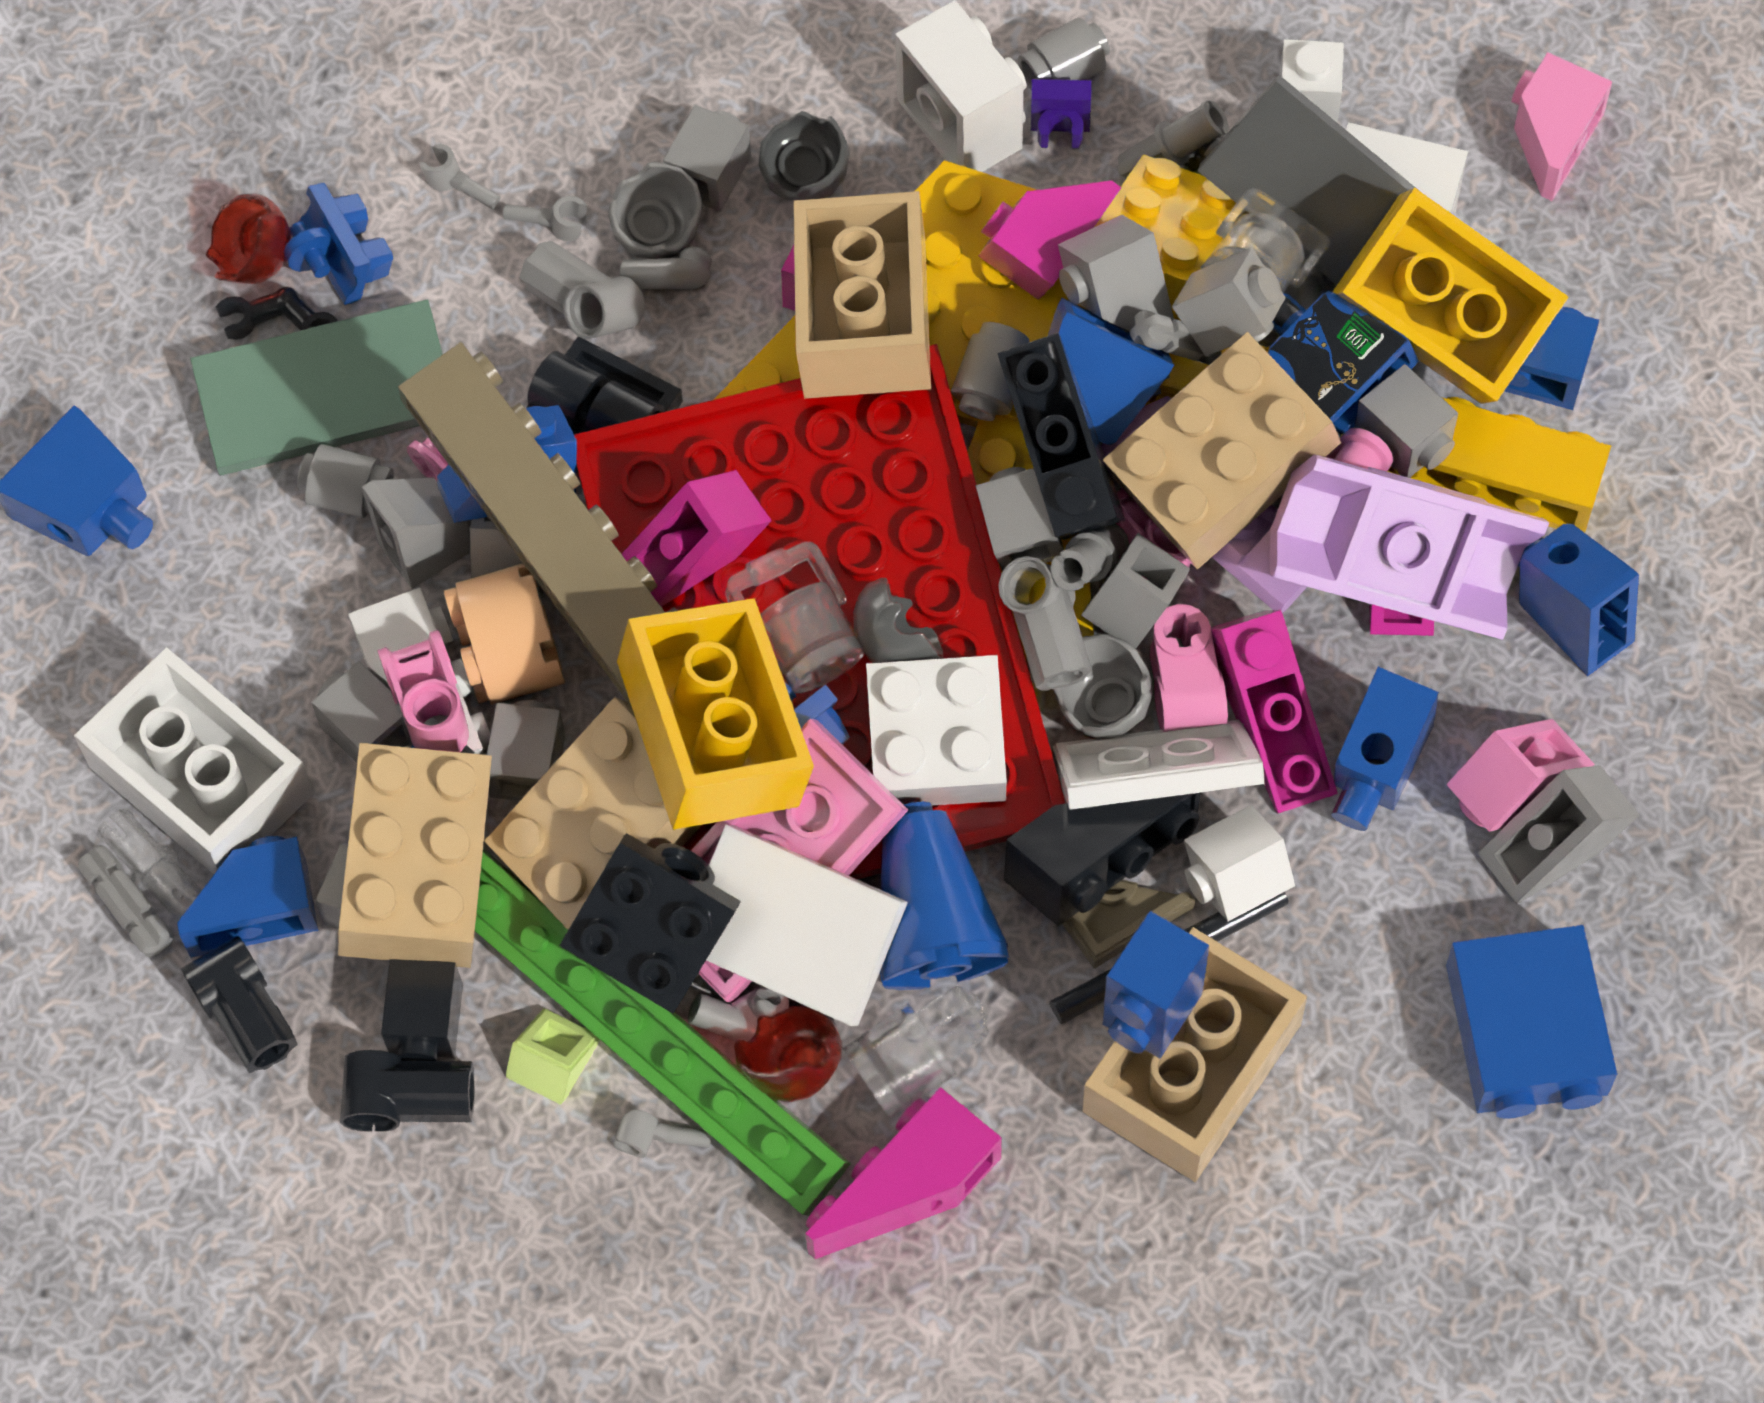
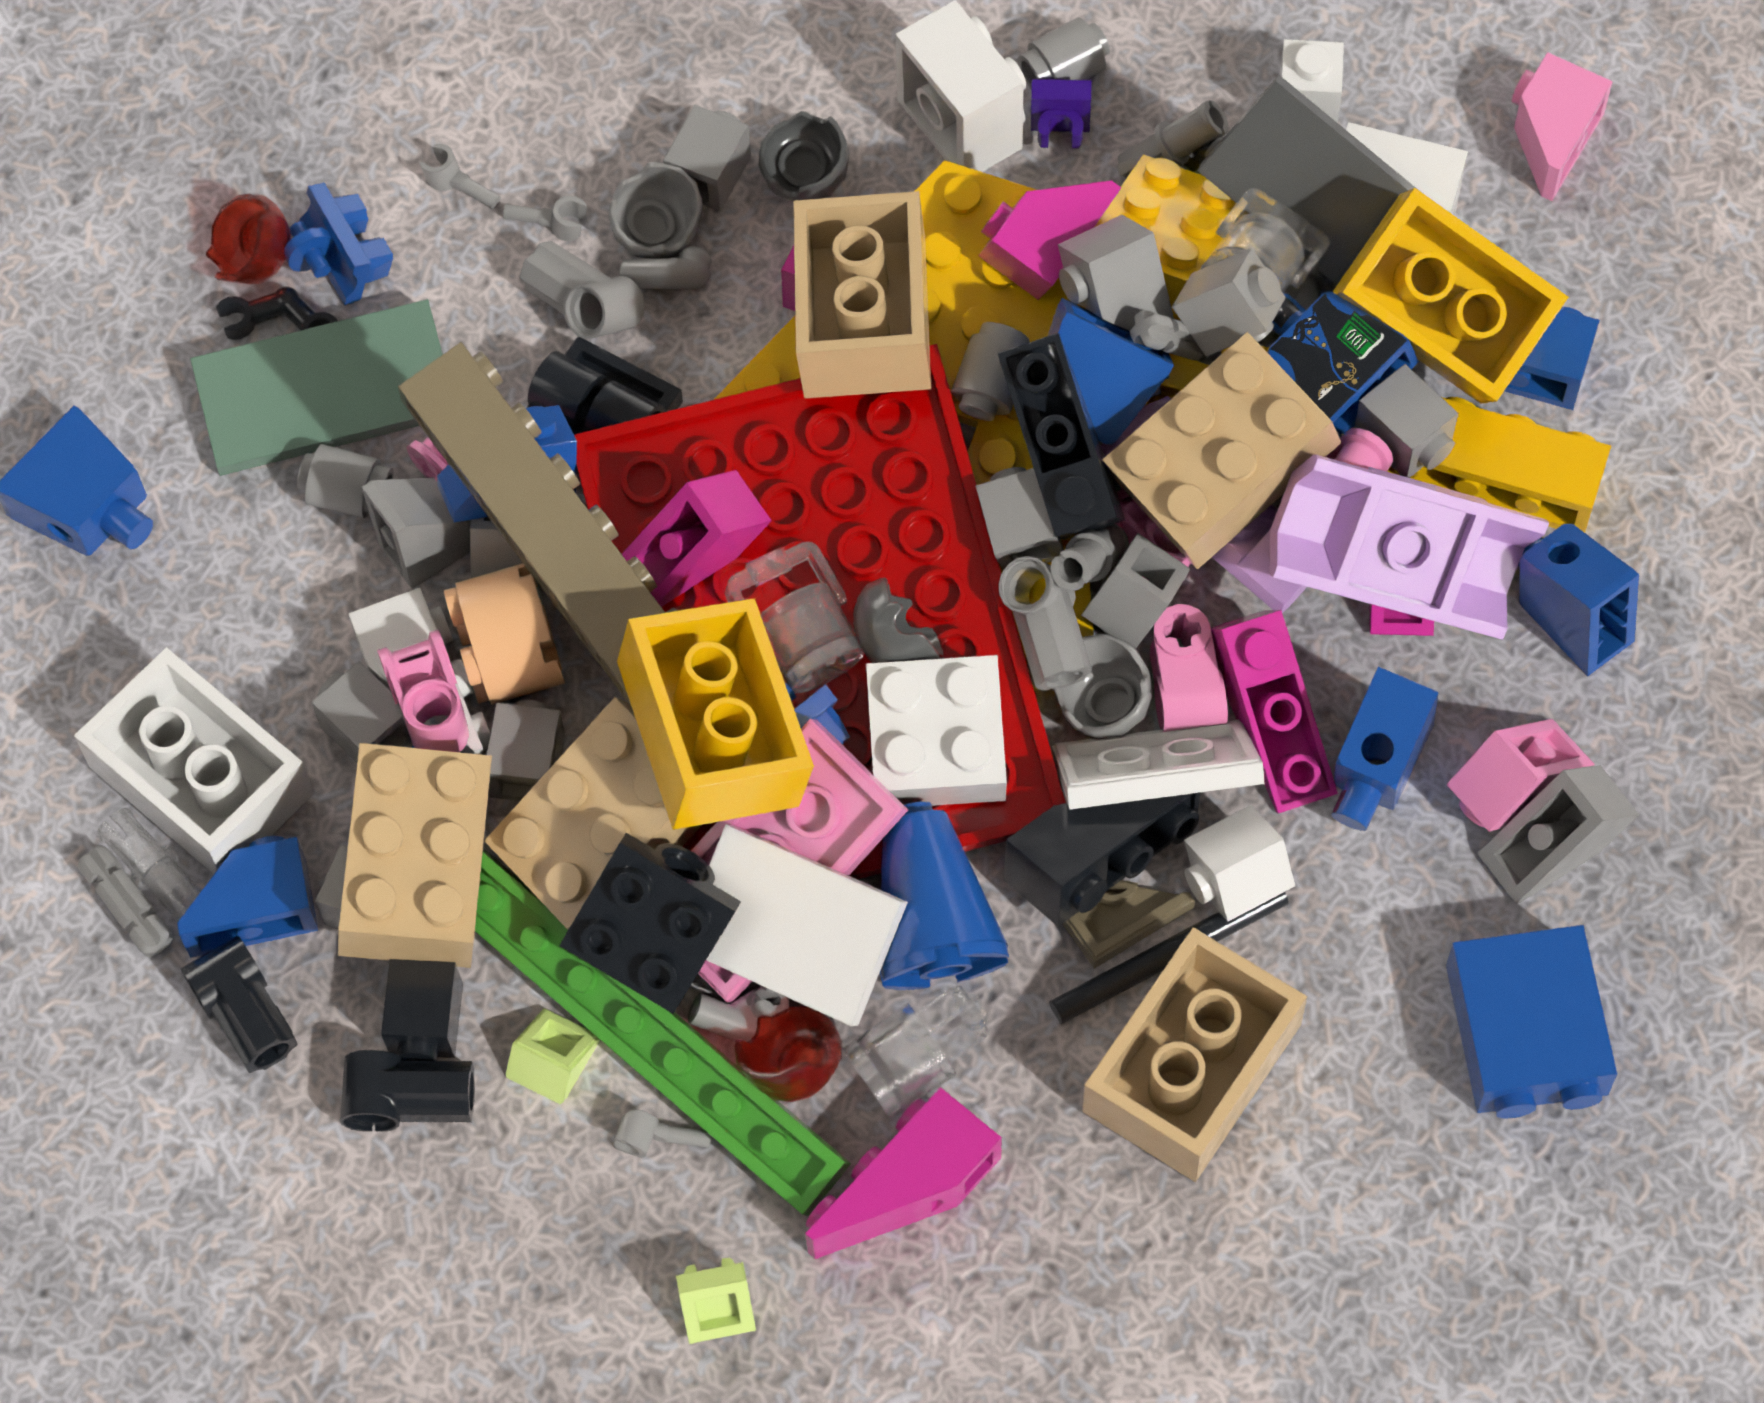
blue brick [1103,911,1209,1059] -> none
none -> yellowish green tile [676,1257,756,1344]

